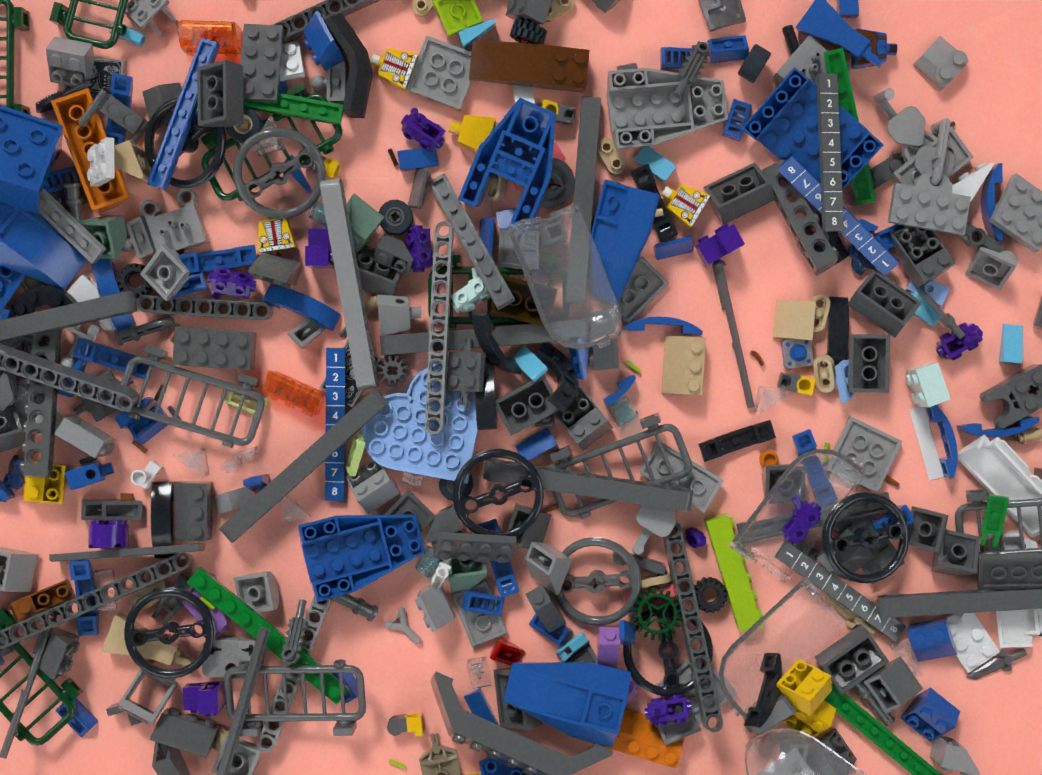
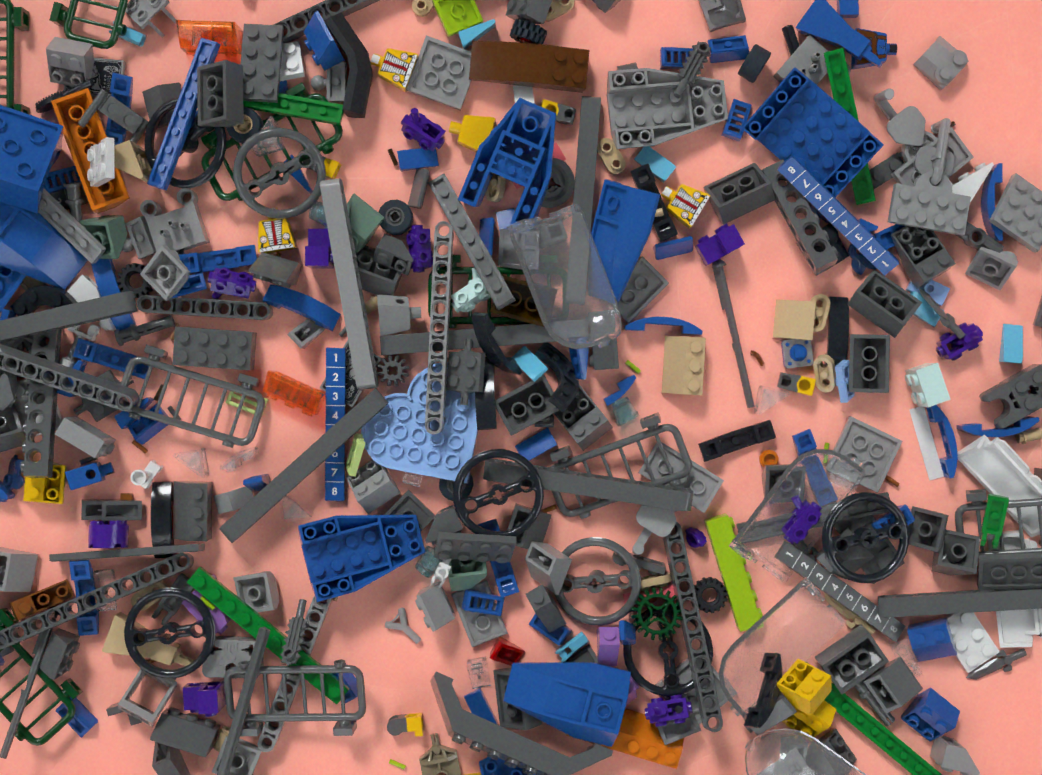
dark grey pin [331,594,378,622] -> none
dark grey tile [816,73,844,232] -> none

